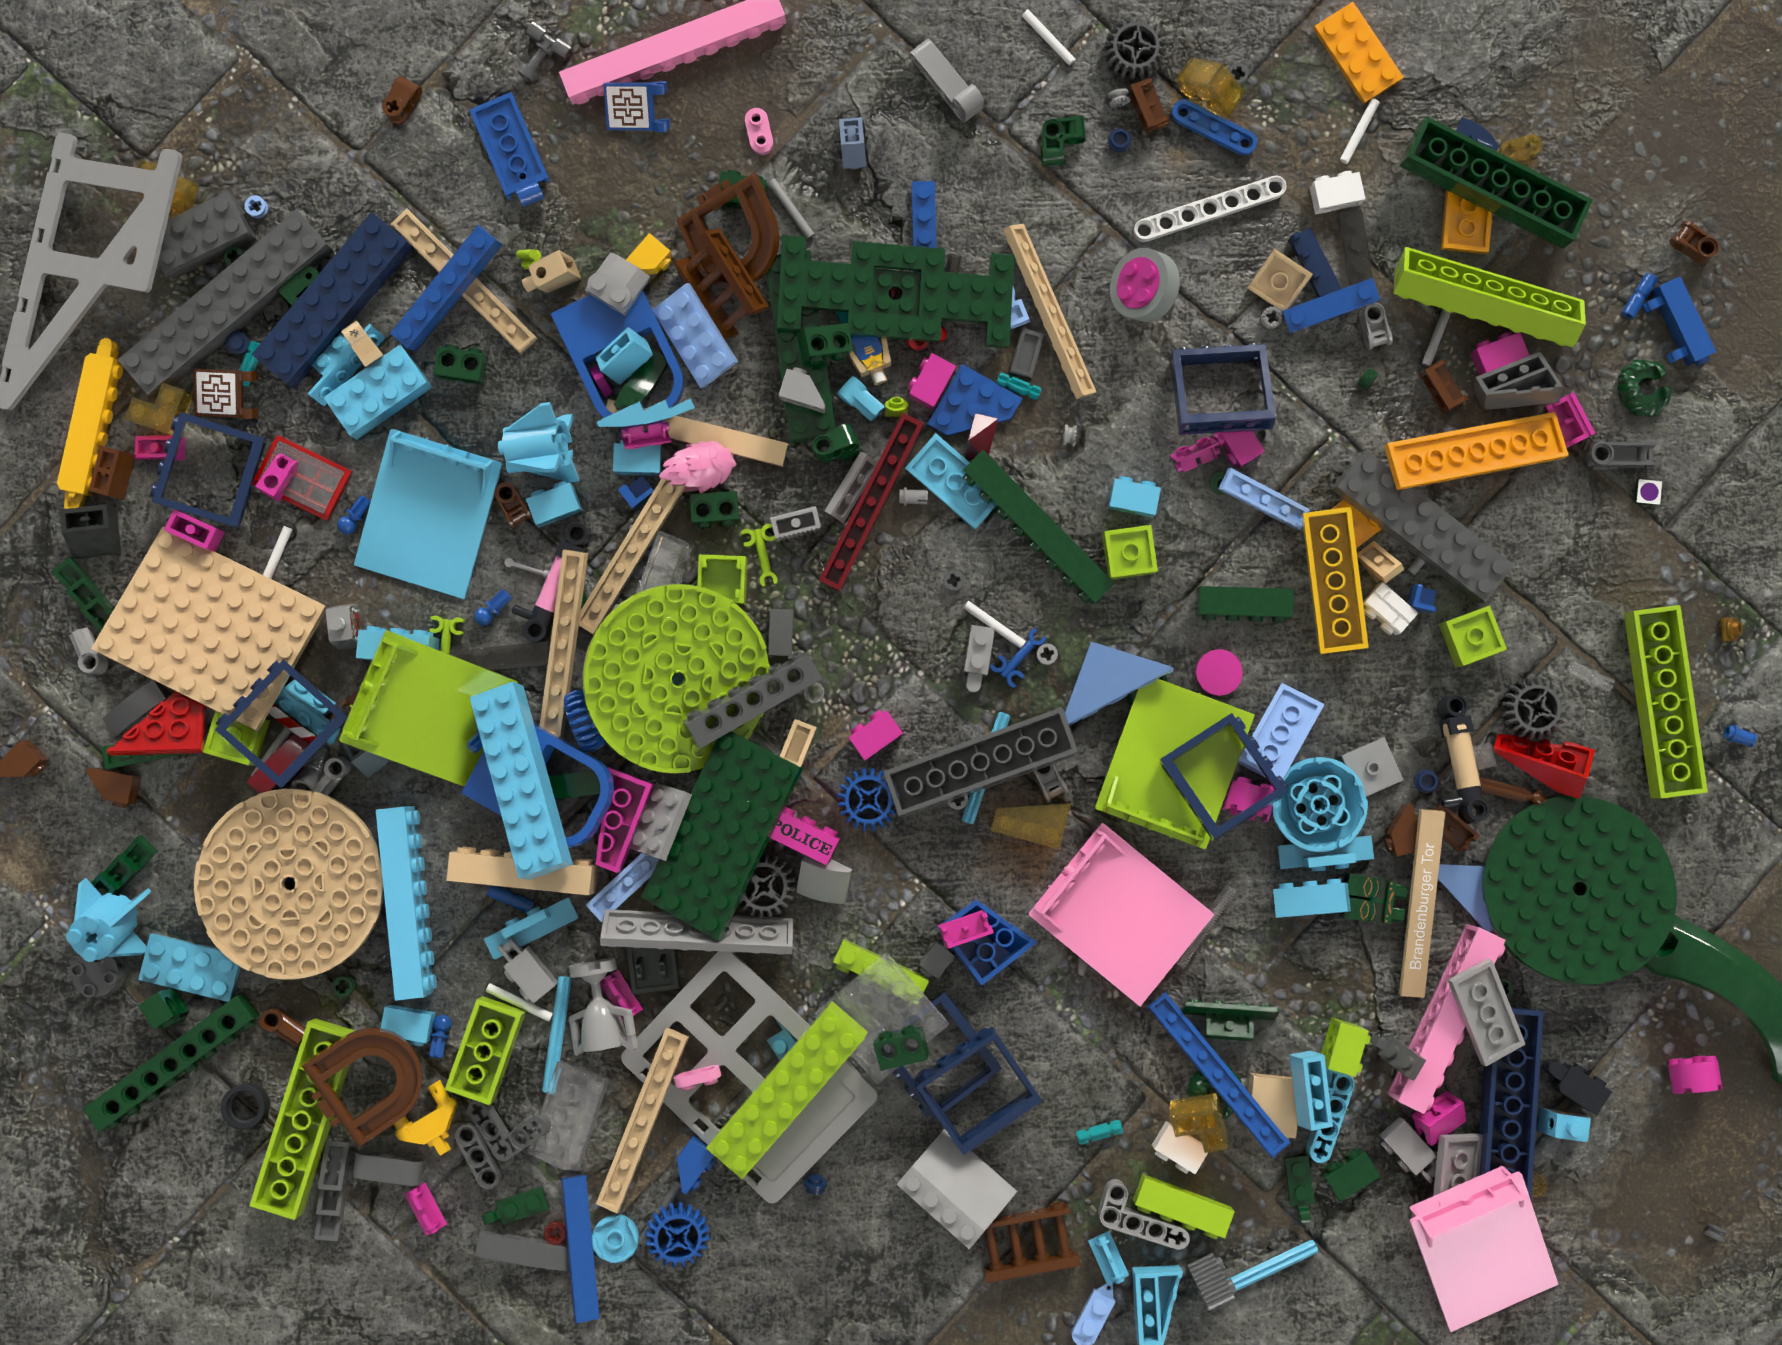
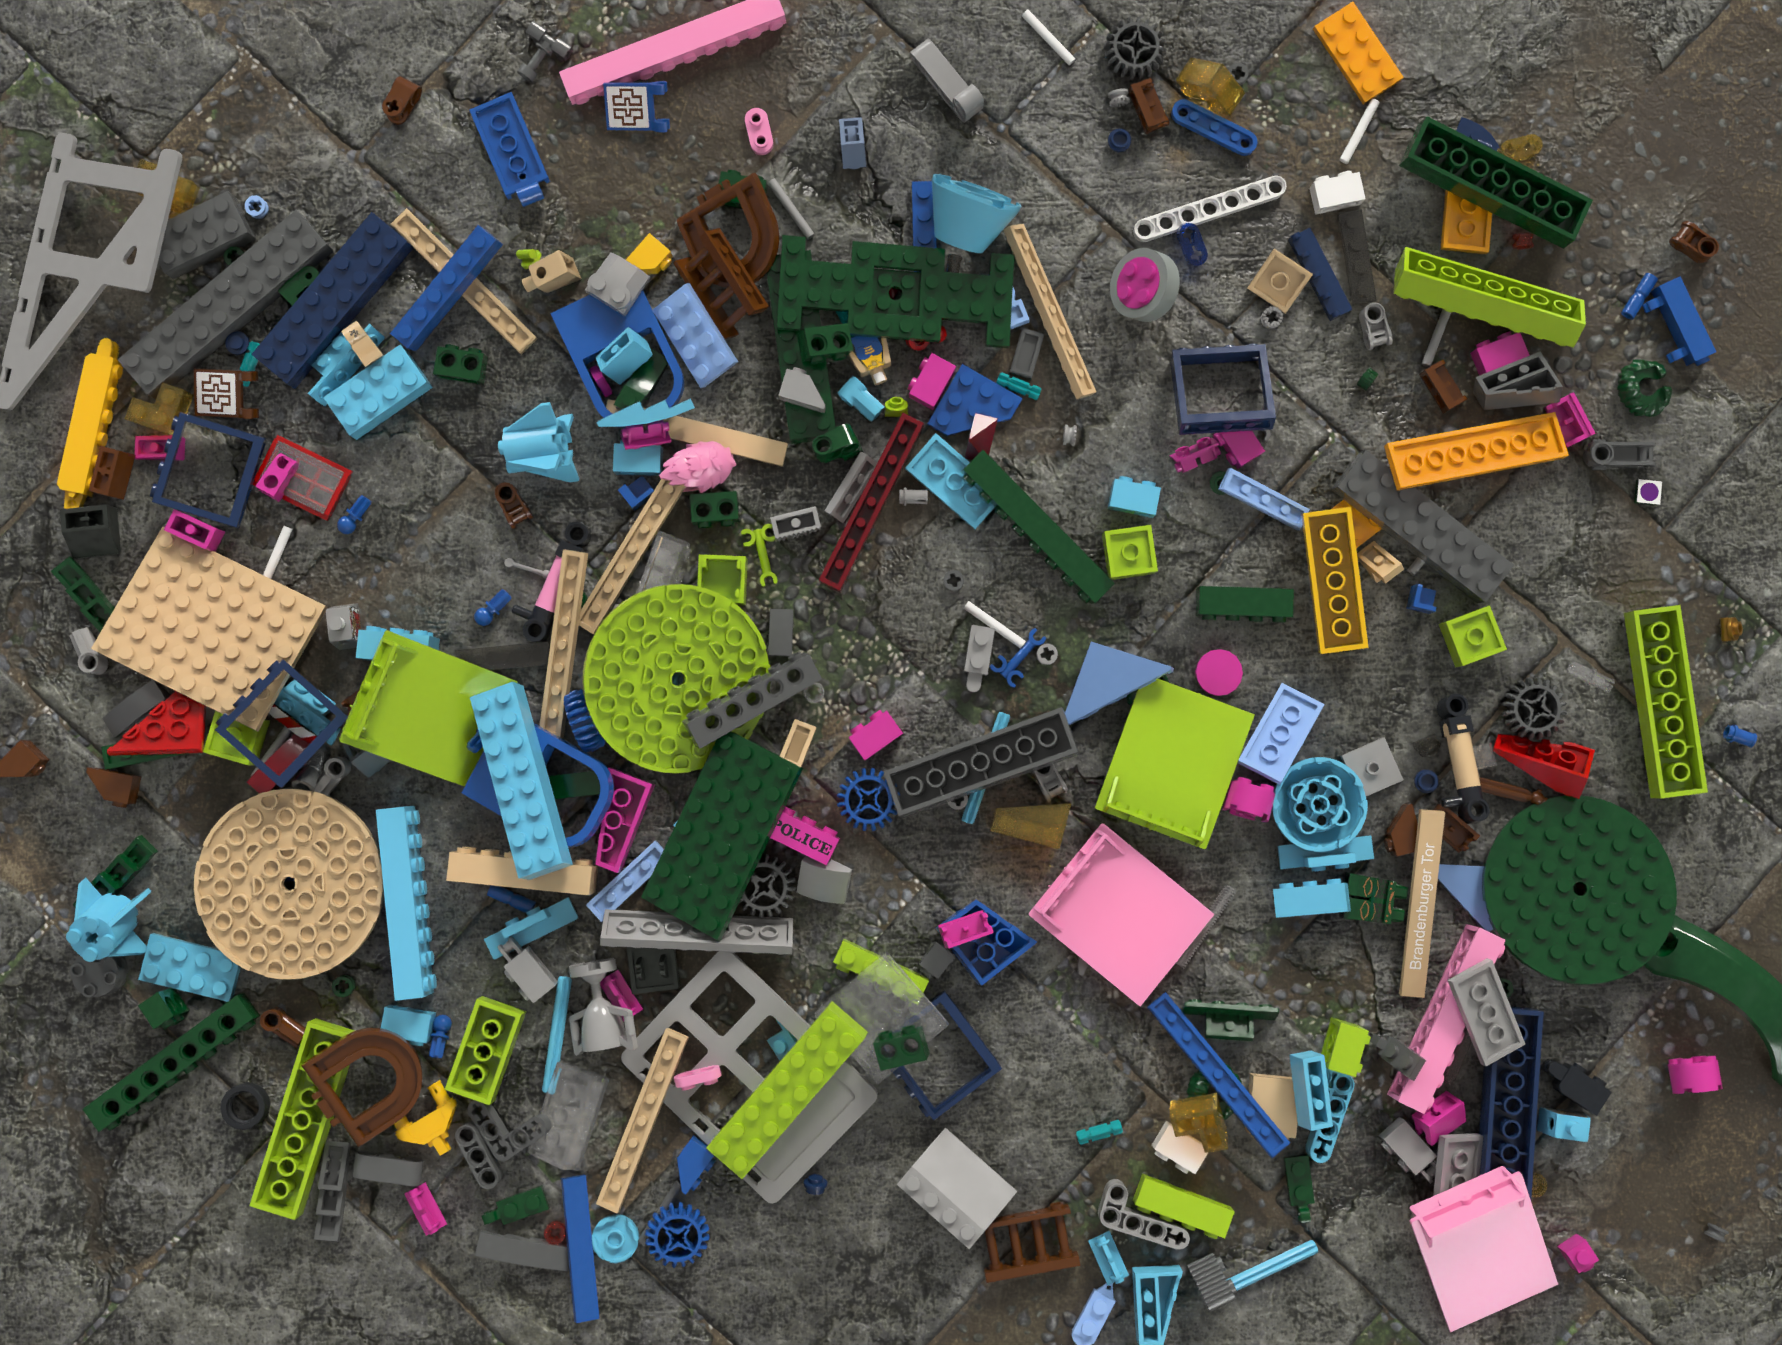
medium azure door [354,429,503,599] -> none
lime bar [430,616,465,654] -> none
white bar [486,983,553,1022] -> none
medium azure brick [526,481,583,528] -> none
light grey plate [630,783,692,861] -> none
dark blue window [913,1026,1042,1155] -> none
dark green piece [1040,116,1086,166] -> none
dark blue window [1160,713,1287,842] -> none
blue plate [1282,278,1380,334] -> none
dark green brick [1321,1148,1381,1202] -> none
white brick [1363,582,1418,635] -> none
none -> medium azure cone [932,174,1022,254]
none -> clear blue beam [1176,223,1208,266]
none -> clear red bush [1512,233,1534,250]
none -> dark pink brick [1557,1234,1599,1273]

